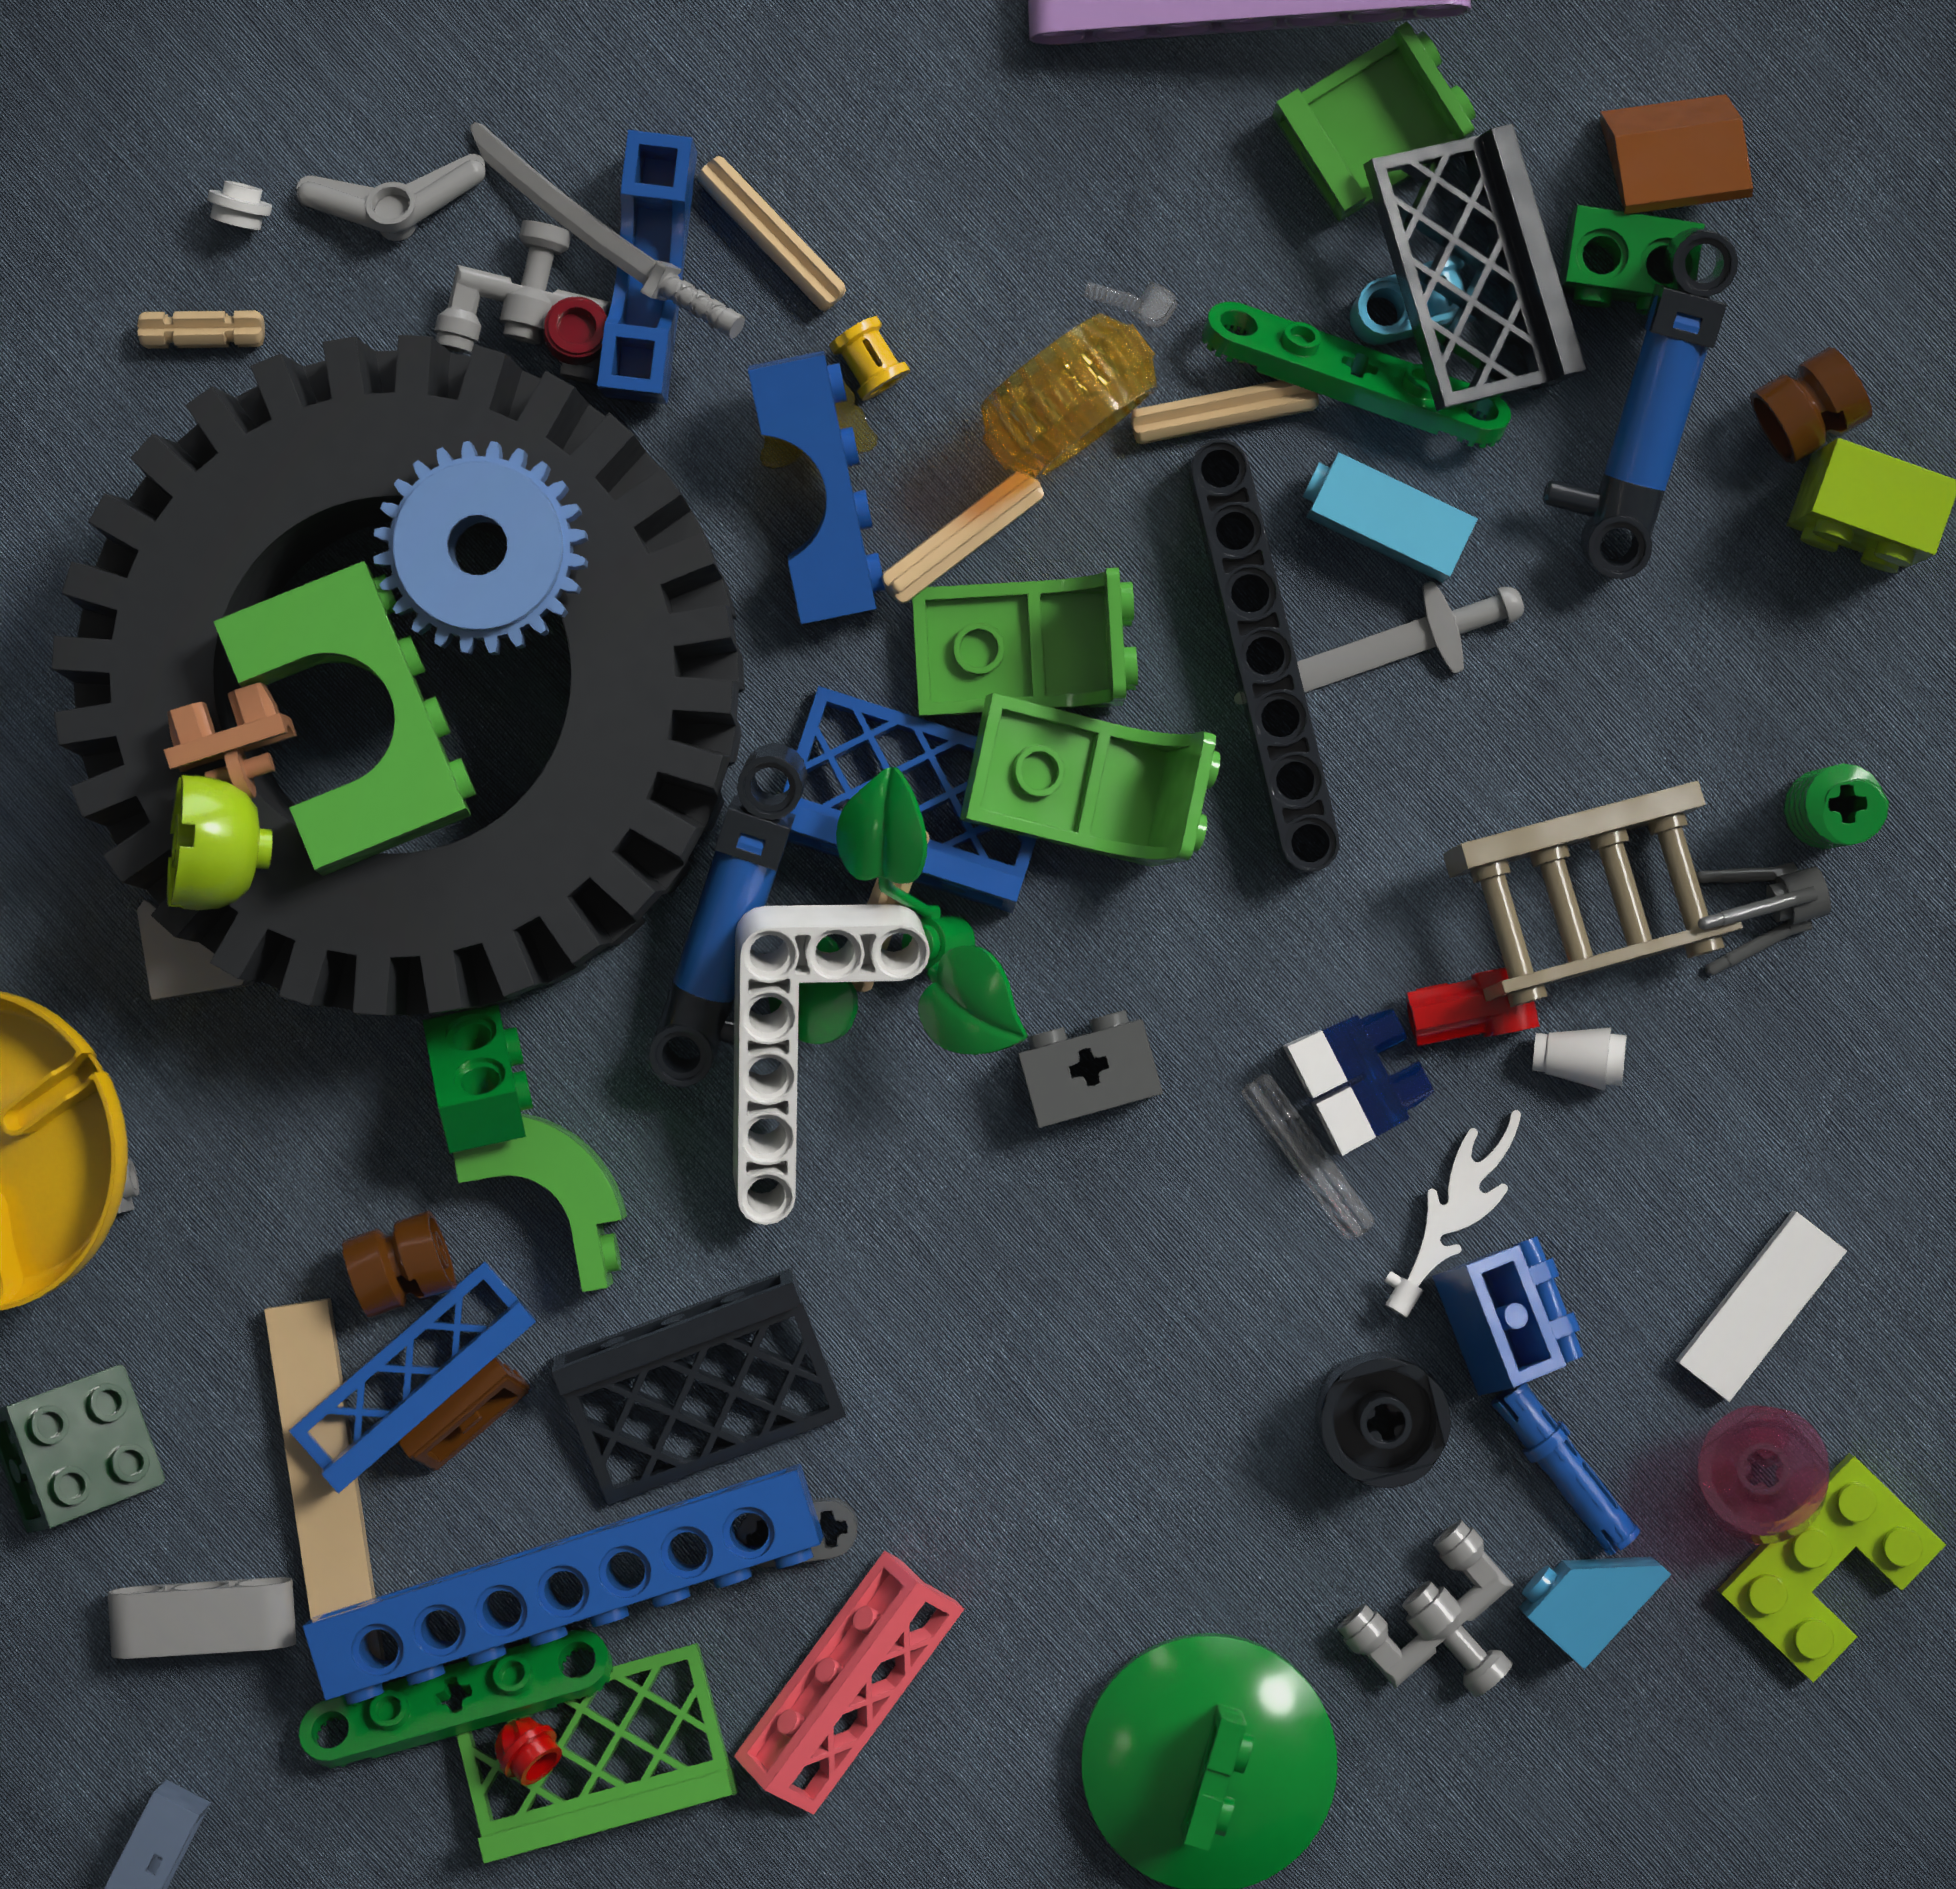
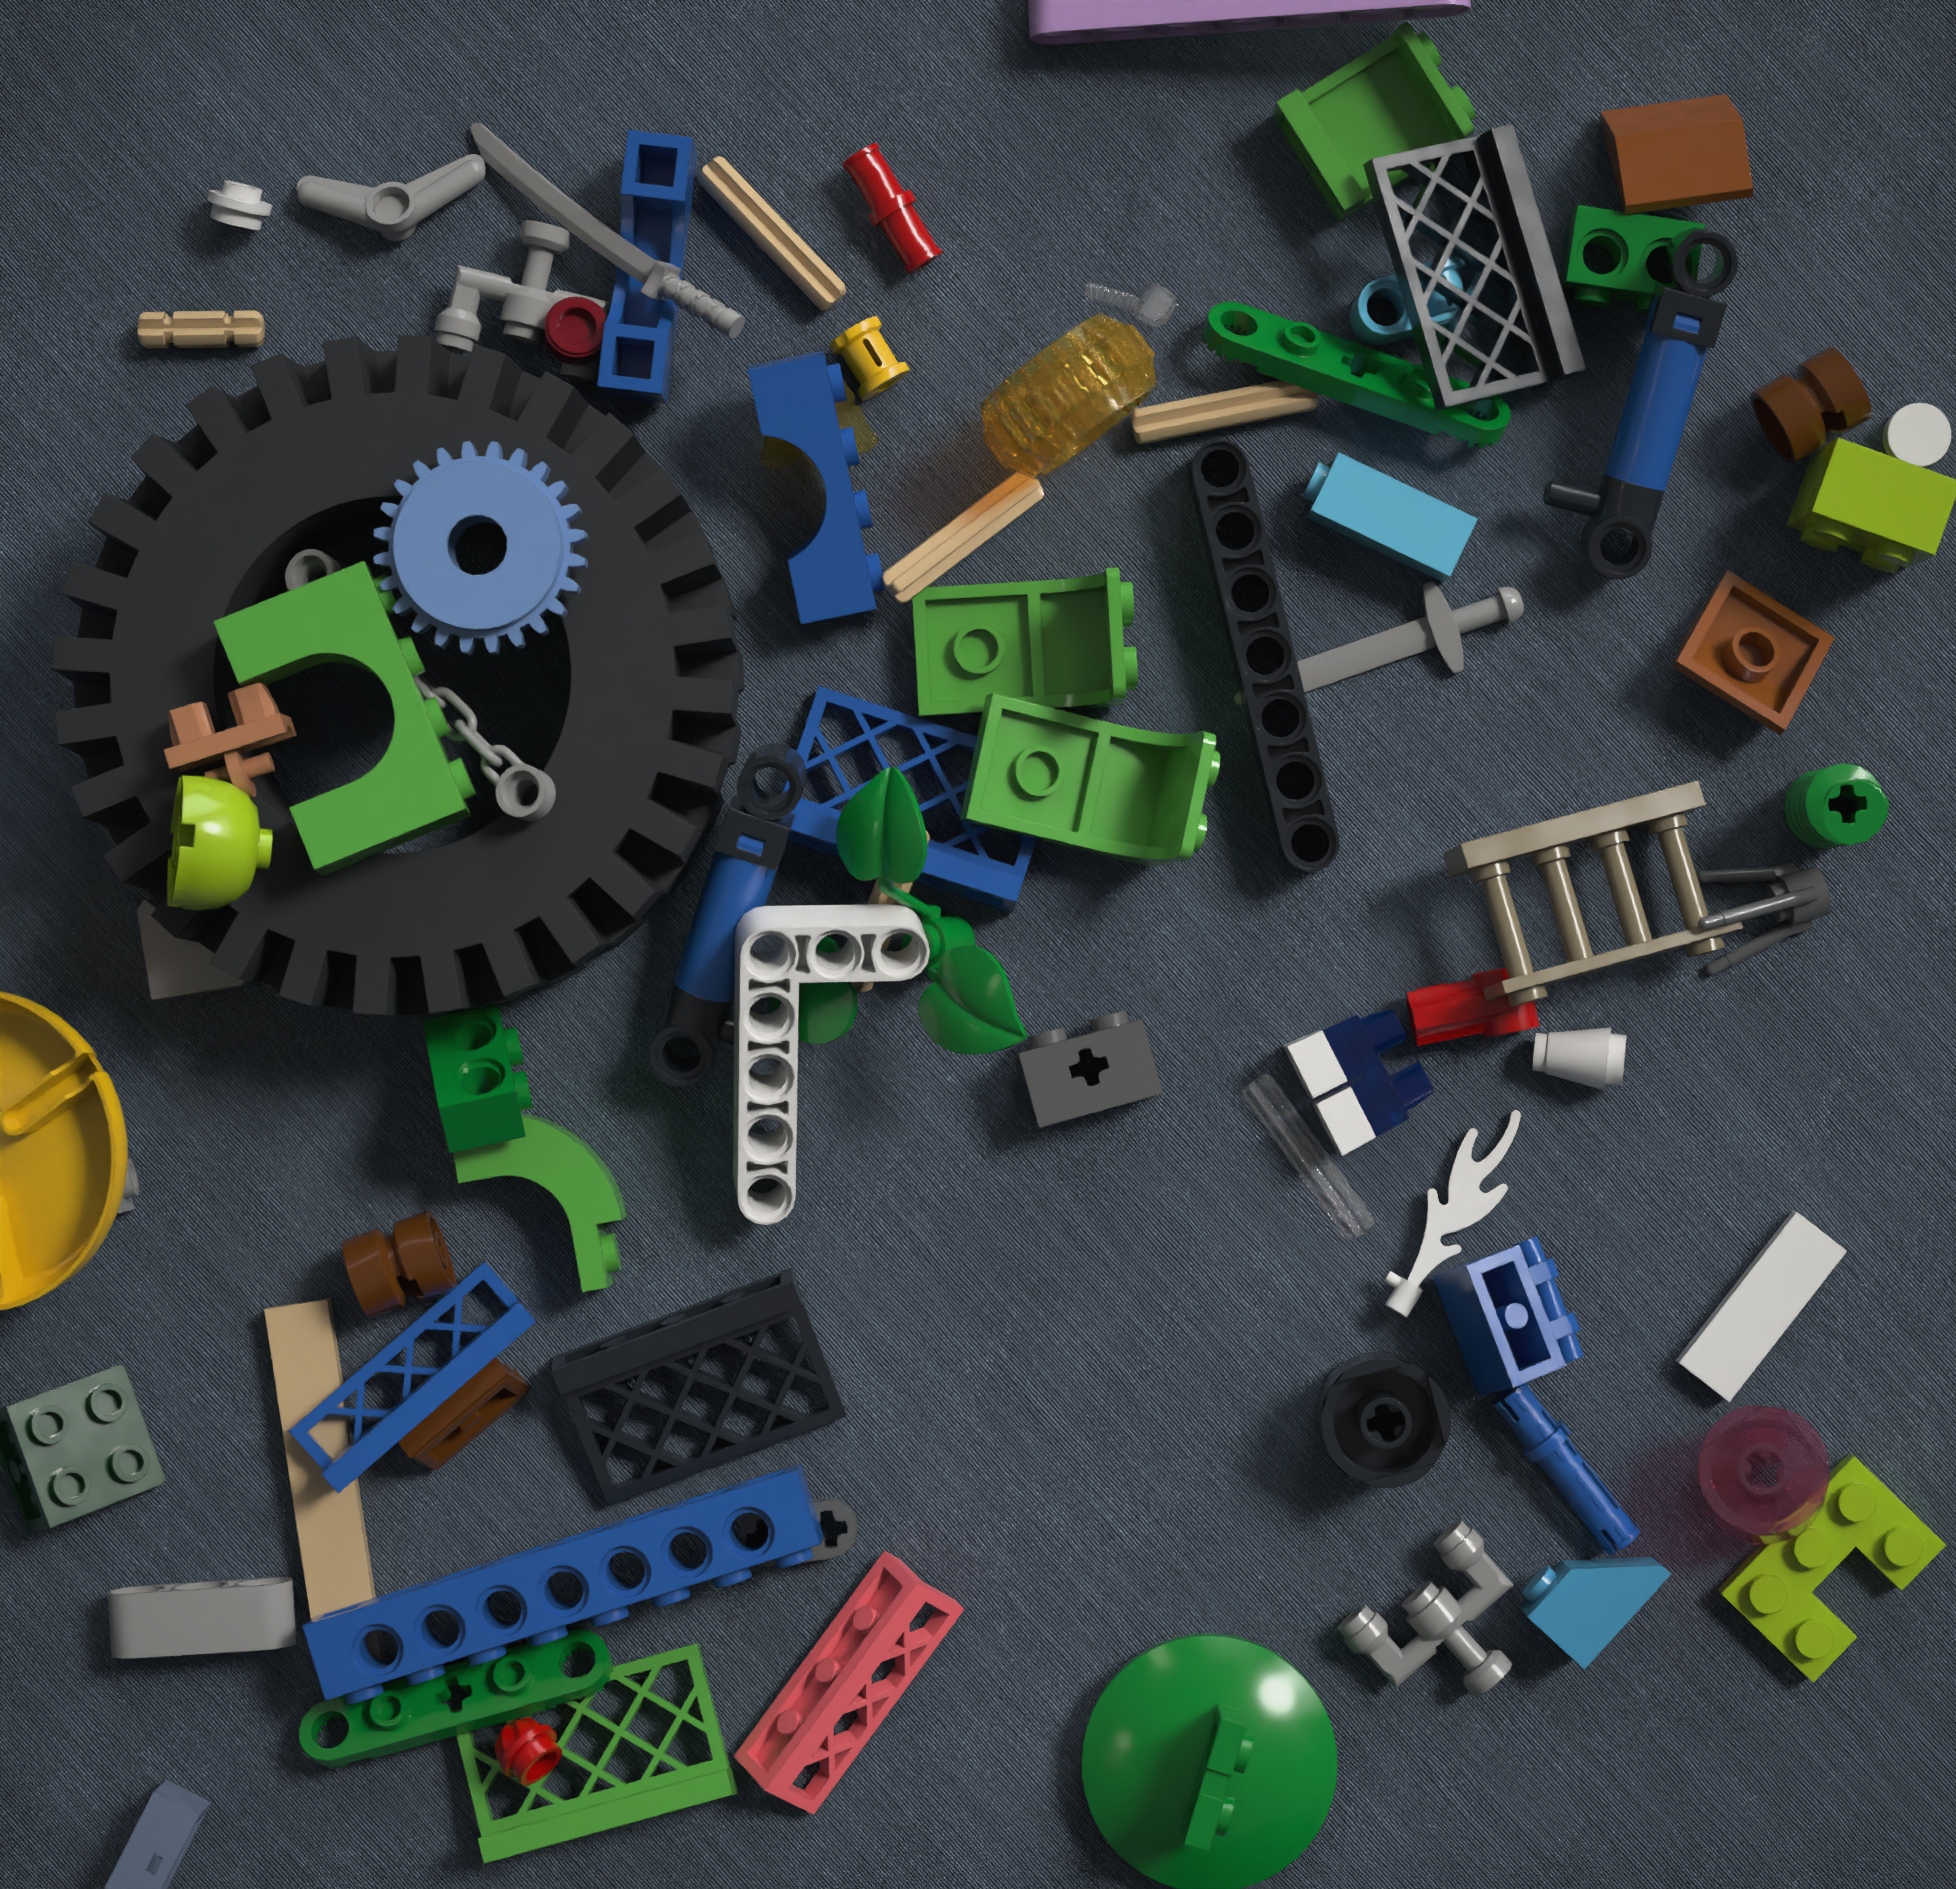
none -> light grey piece [285,549,556,821]
none -> red pin [842,143,943,274]
none -> dark orange slope [1672,570,1835,735]
none -> white tile [1883,403,1951,468]

